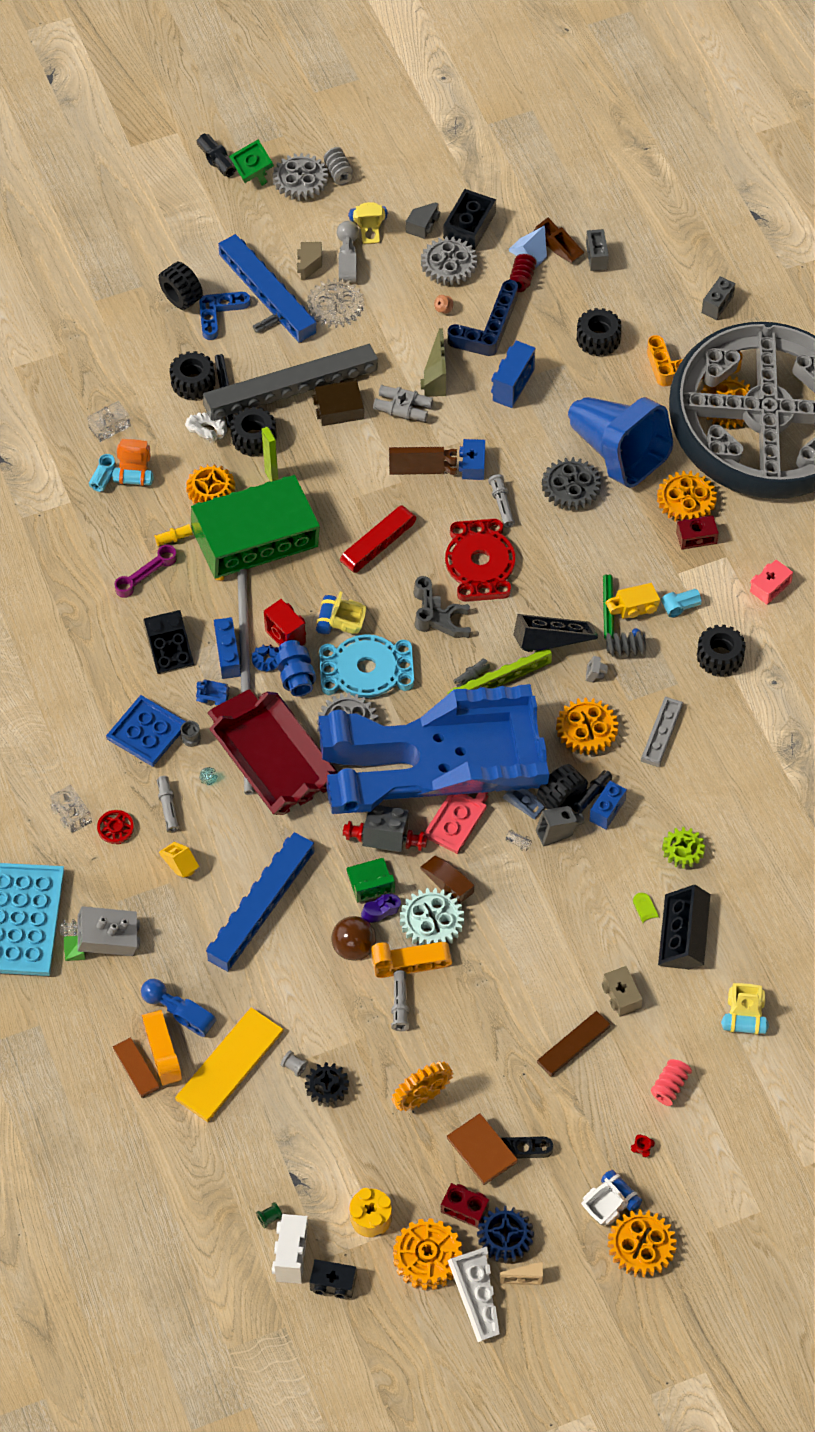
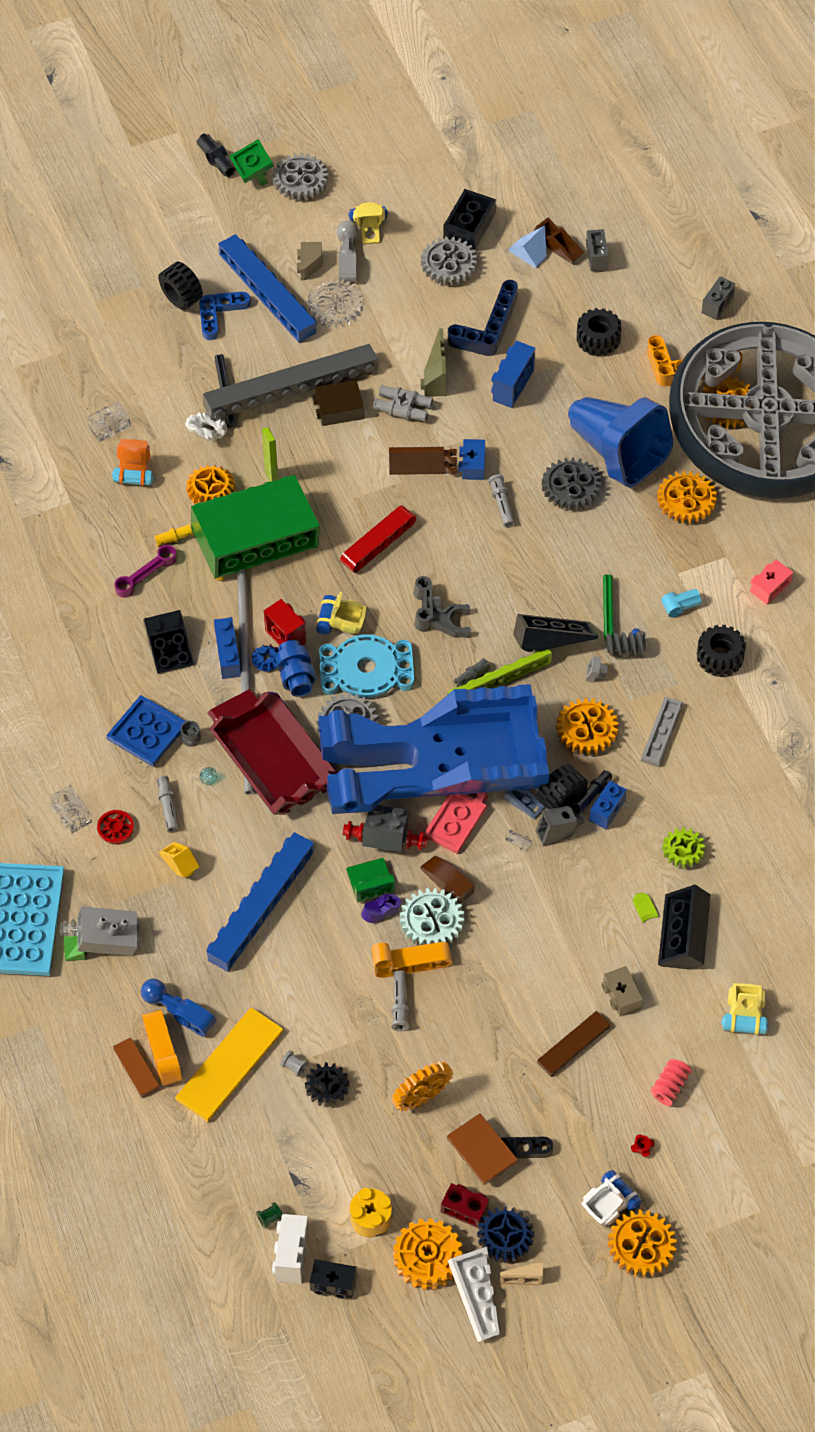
medium azure piece [89,454,116,492] -> none
black tyre [169,351,216,400] -> none
blue piece [196,679,230,705] -> none
black tyre [231,407,277,456] -> none
dark grey axle [253,313,284,333] -> none
light grey piece [324,147,353,185] -> none
reddish brown piece [331,916,376,961] -> none
dark grey slope [406,202,440,239] -> none
nougat wheel [434,295,453,313] -> none
red piece [445,519,515,602] -> none
dark red piece [509,254,537,292] -> none
yellow brick [606,583,660,619] -> none
dark red brick [676,516,719,550] -> none

